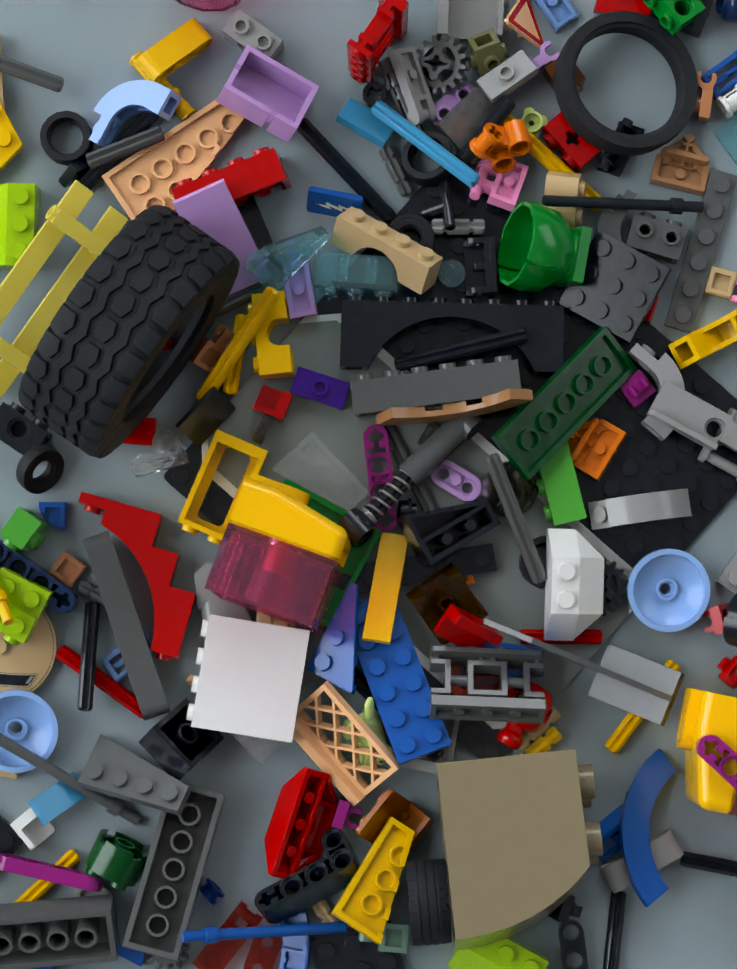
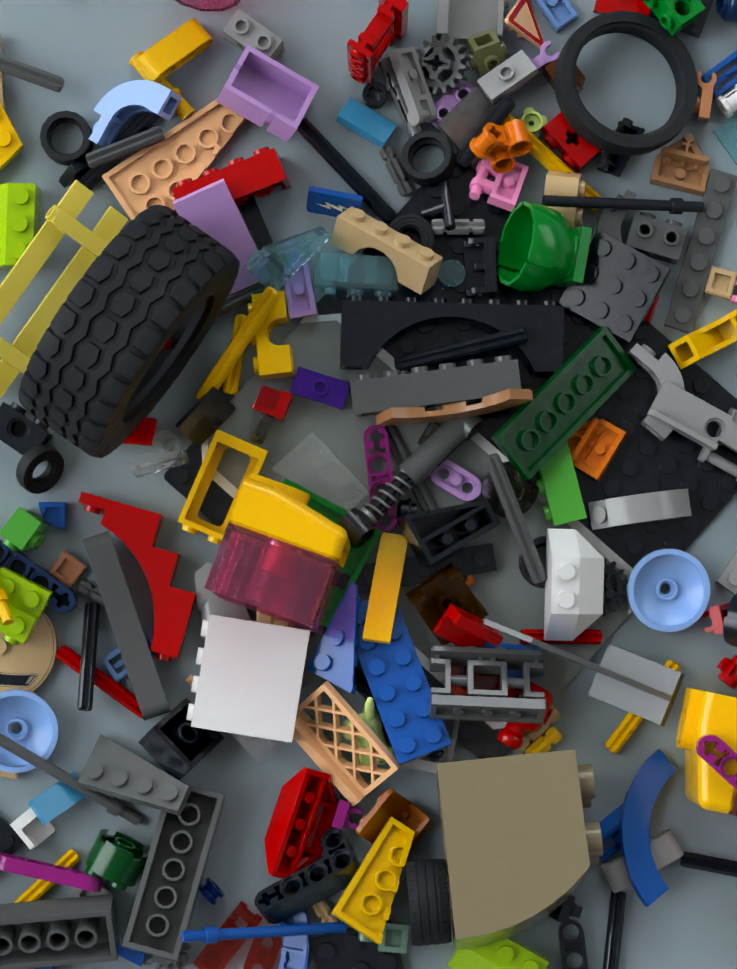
nougat plate [190,323,234,373] -> none
dark azure axle [371,100,480,188] -> none
magenta tile [618,369,657,408] -> none

